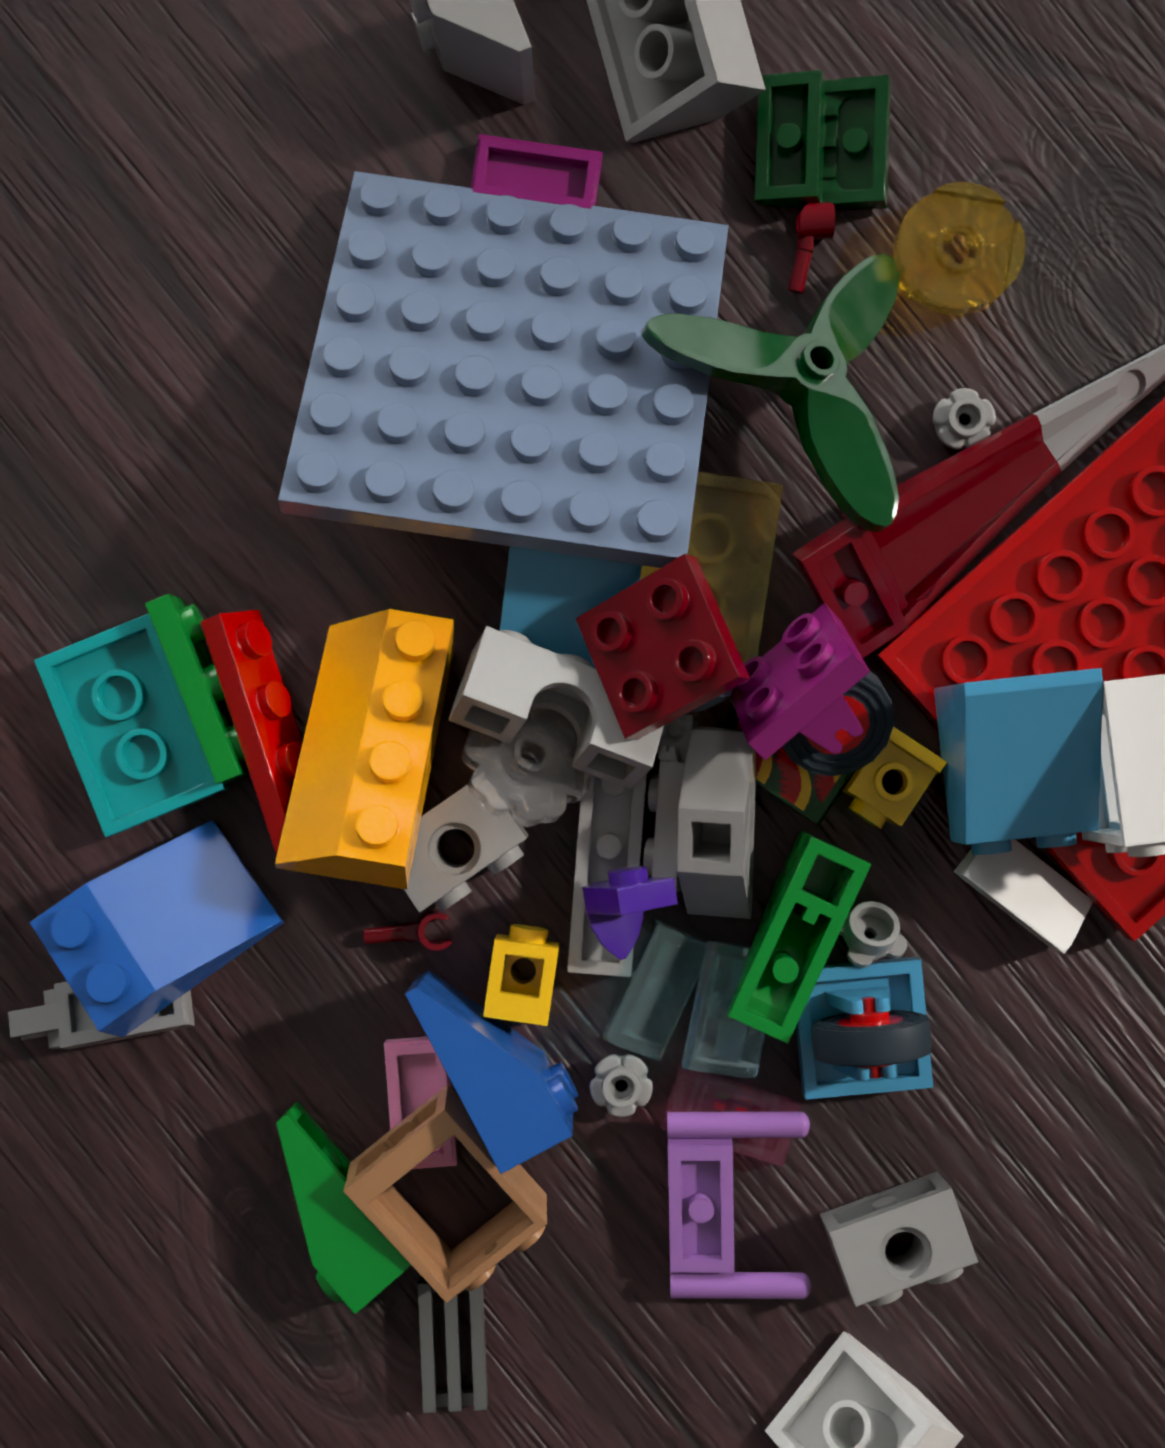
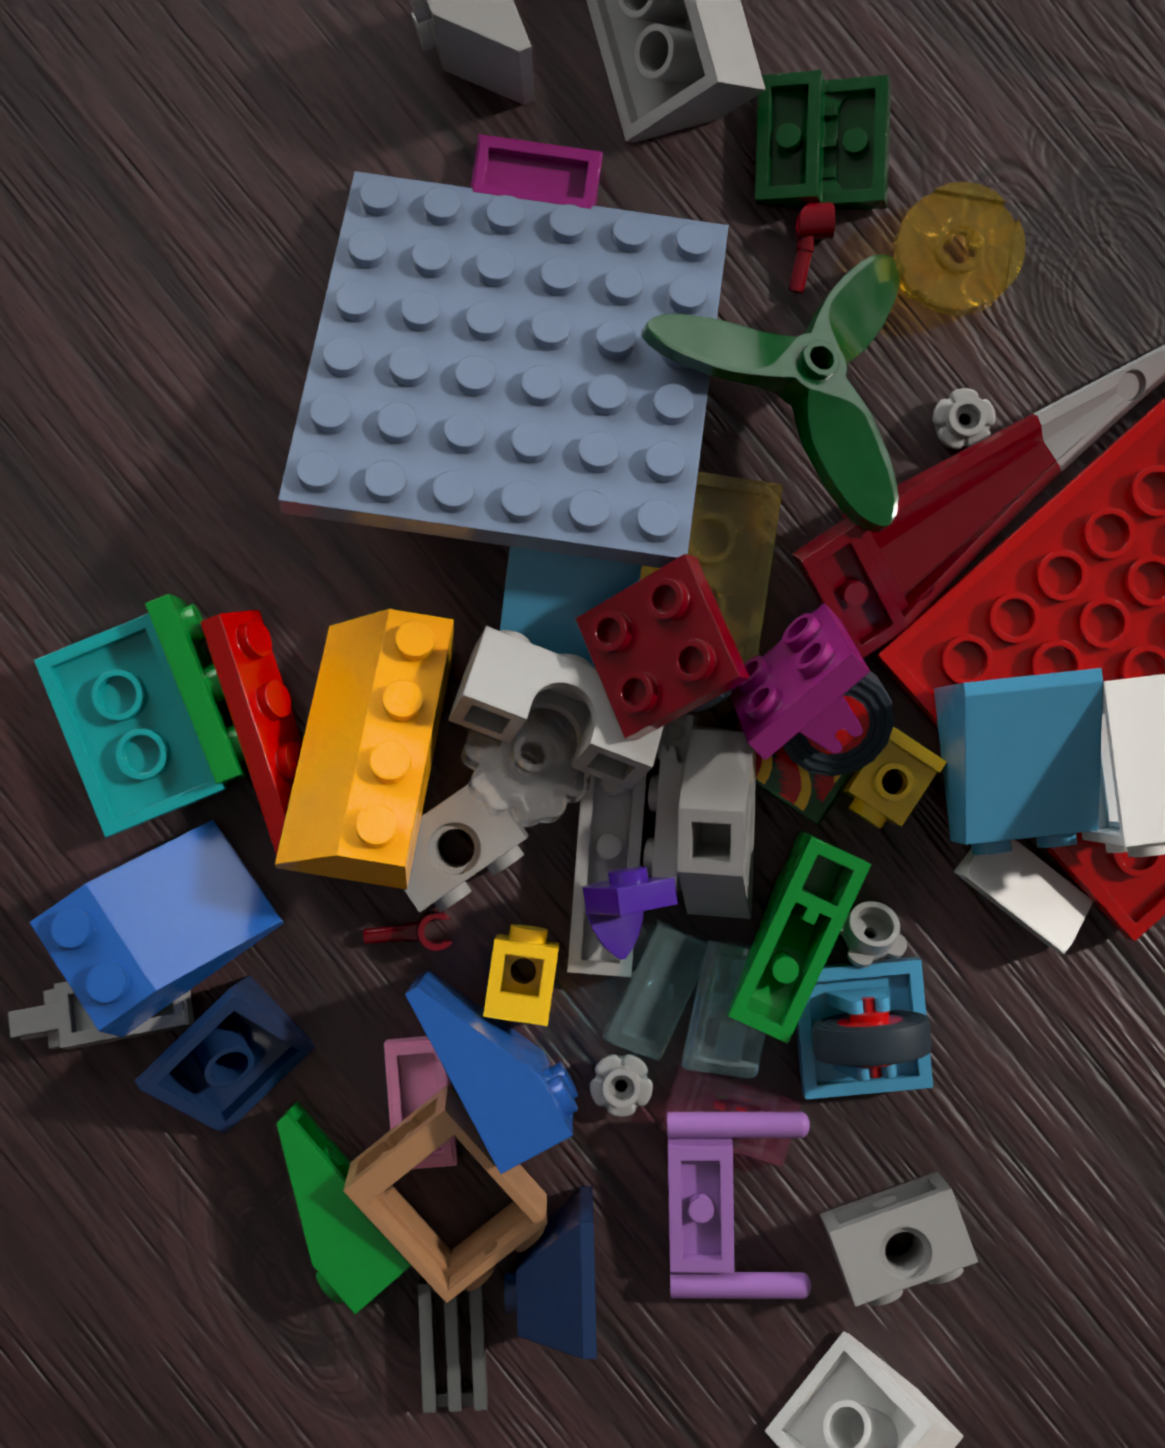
none -> dark blue slope [135,975,315,1135]
none -> dark blue slope [504,1186,597,1359]

